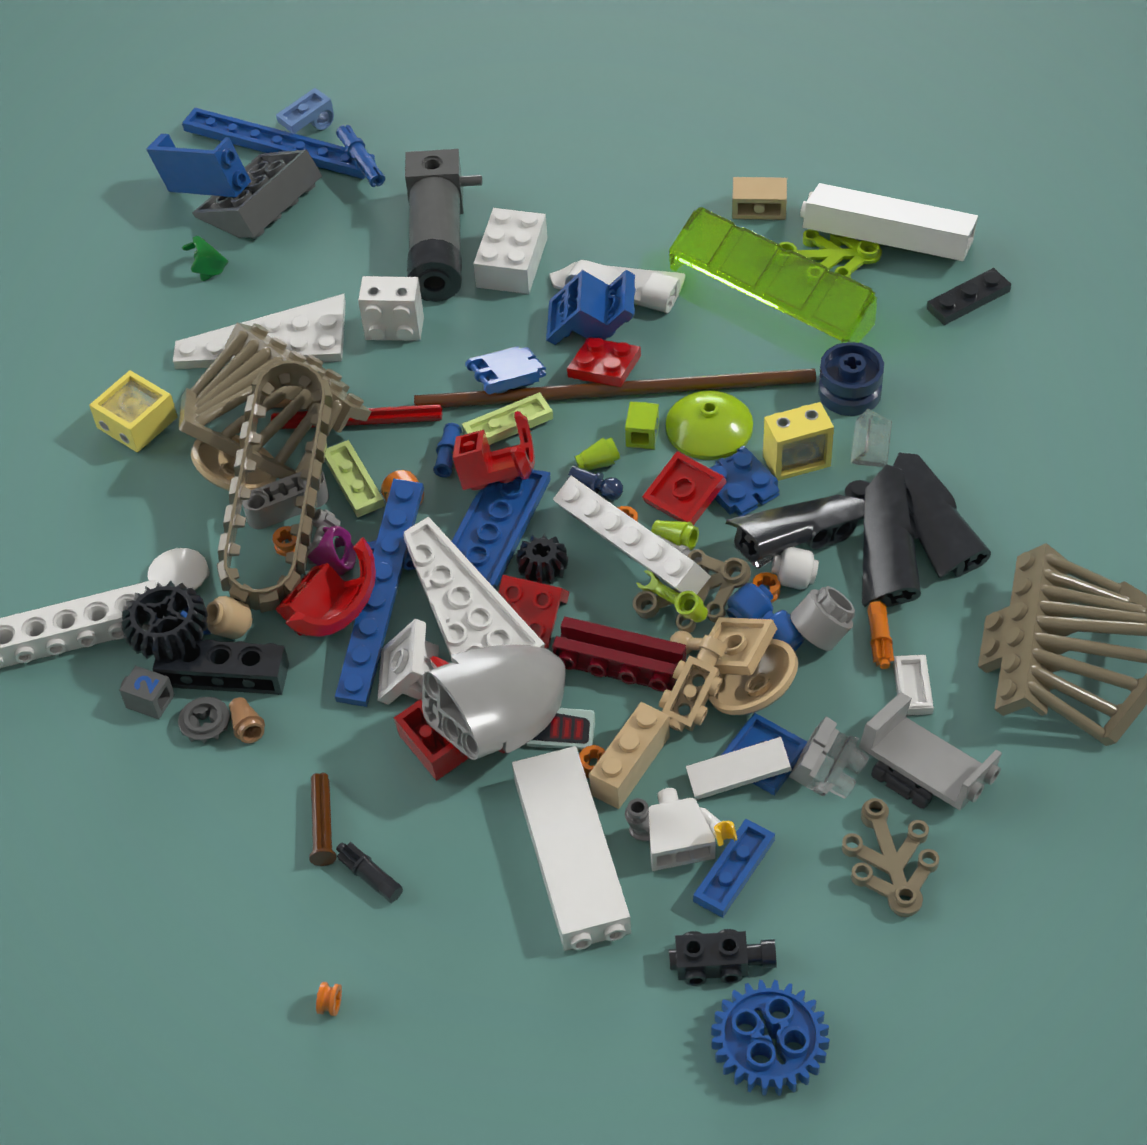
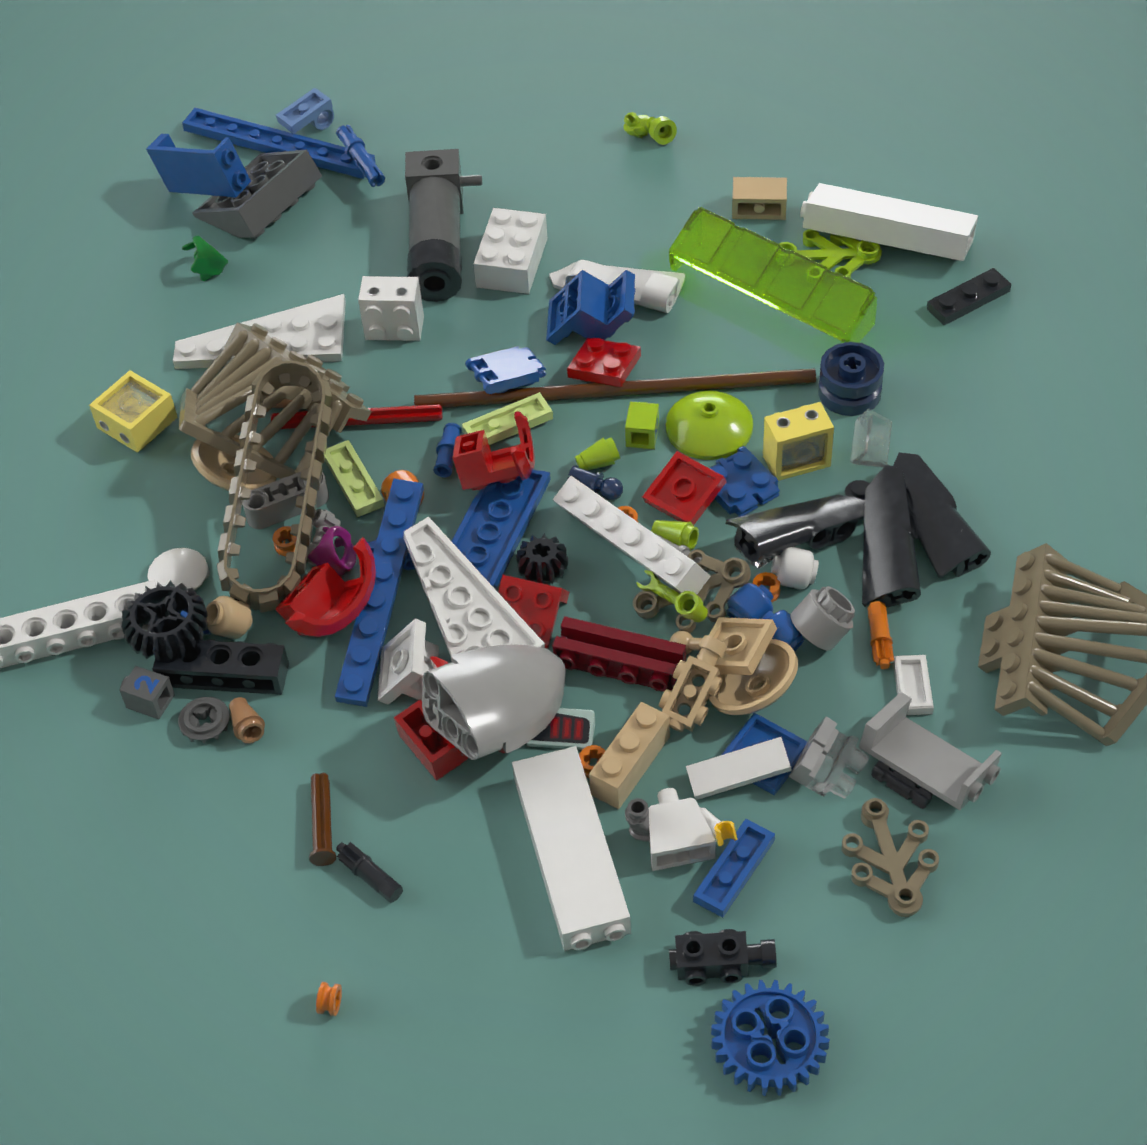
none -> lime arm [623,112,677,145]

